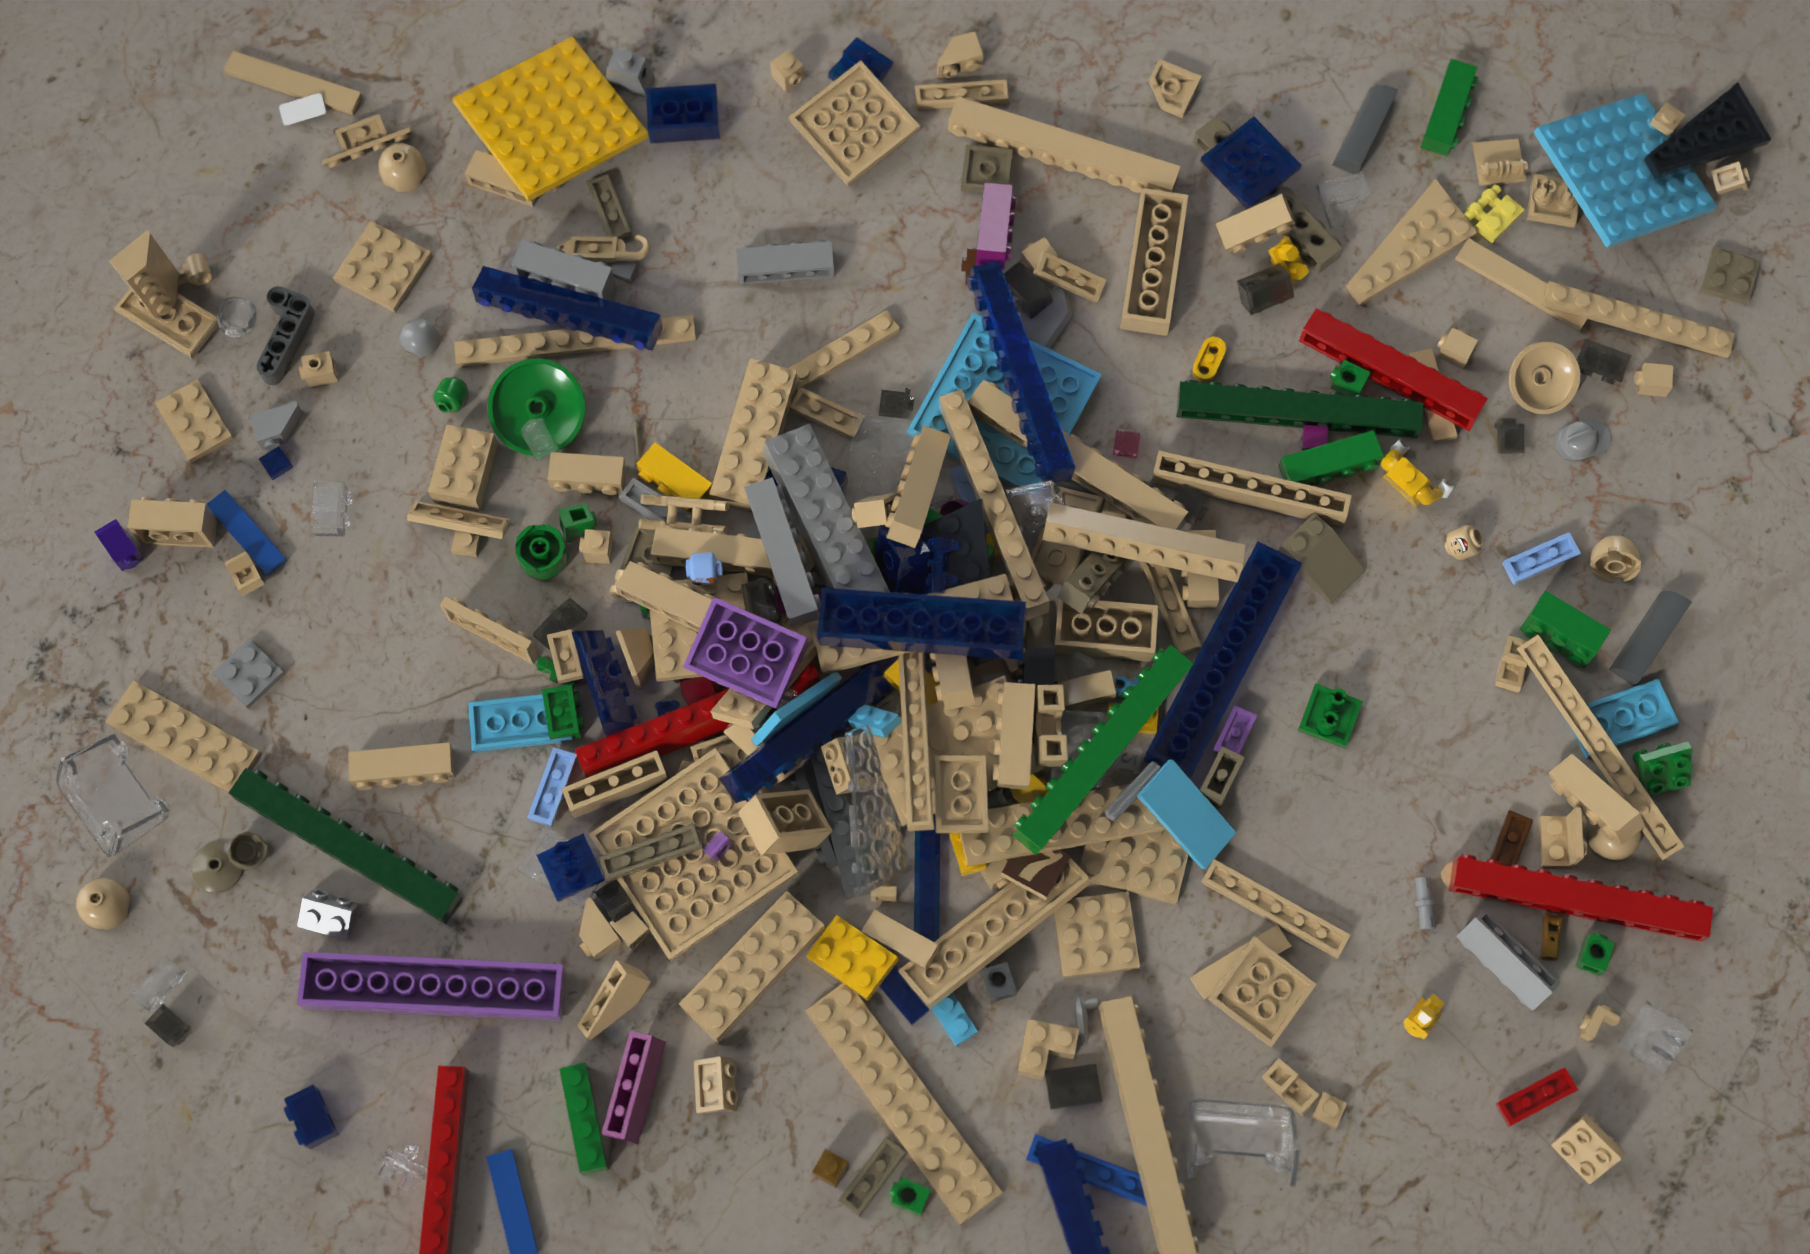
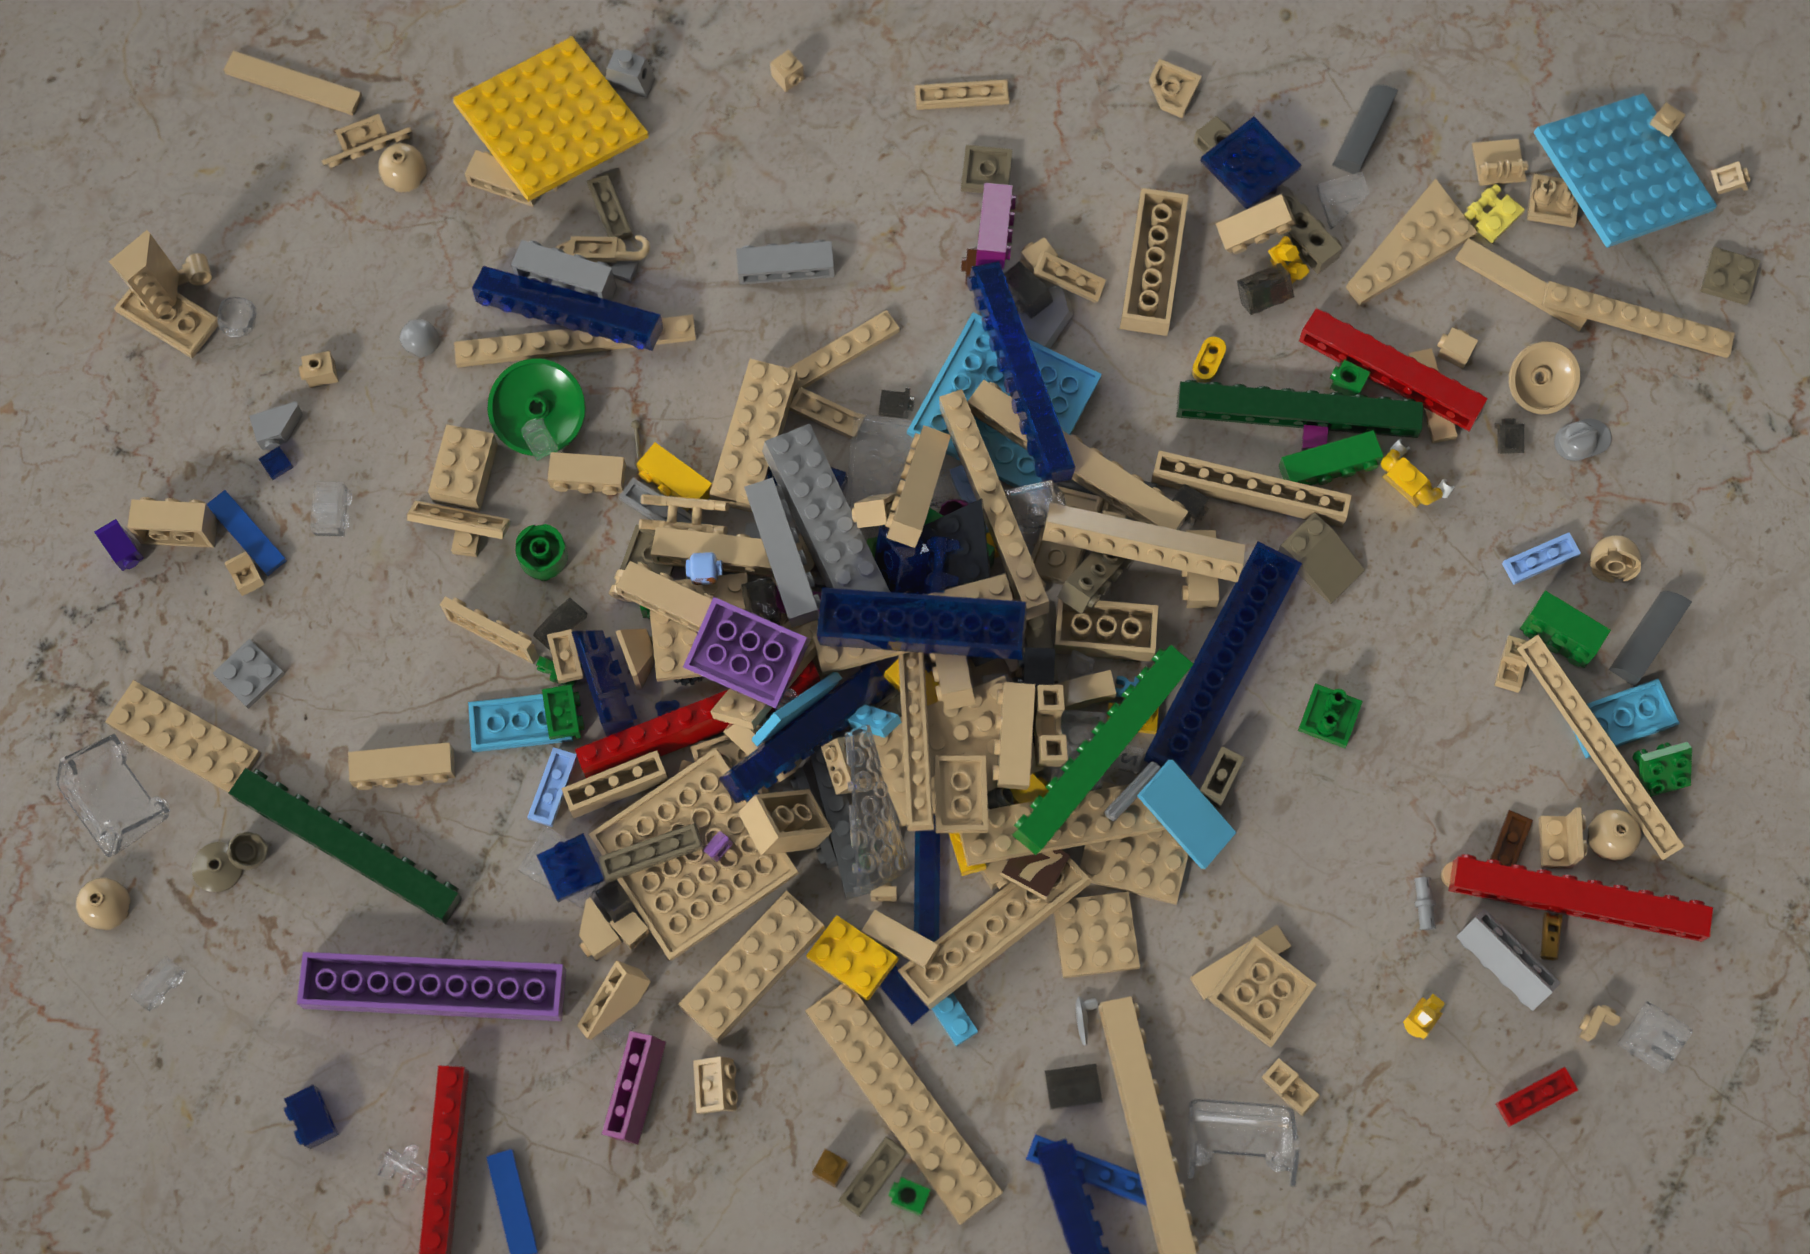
clear smoke brick [144,1004,192,1048] -> none
tan plate [155,379,234,463] -> none
dark grey beam [256,286,315,385] -> none
white sticker [279,93,326,126] -> none
bracket [297,890,359,940] -> none
tan plate [333,221,433,312] -> none
green head [433,377,469,413] -> none
green brick [558,503,598,543] -> none
green brick [559,1062,609,1176] -> none
tan brick [579,529,613,564] -> none
clear blue brick [646,84,720,144] -> none
dark red brick [679,677,720,705] -> none
tan plate [789,61,920,186] -> none
clear blue slope [828,37,894,82] -> none
tan slope [937,31,983,79] -> none
tan brick [948,96,1181,193] -> none
dark grey brick [982,960,1017,1003] -> none
tan brick [1017,1019,1079,1080] -> none
clear pink tile [1113,430,1140,459] -> none
tan tile [1132,519,1202,655] -> none
tan plate [1201,859,1351,959] -> none
medium lavender plate [1213,705,1257,754] -> none
tan plate [1312,1092,1347,1128] -> none
green brick [1420,58,1479,156] -> none
tan head [1445,525,1484,560] -> none
tan brick [1549,754,1645,846] -> none
tan plate [1551,1114,1626,1185] -> none
green brick [1575,933,1615,976] -> none
clear smoke bracket [1576,338,1632,385] -> none
tan brick [1634,363,1673,397] -> none
black wing [1644,82,1772,179] -> none

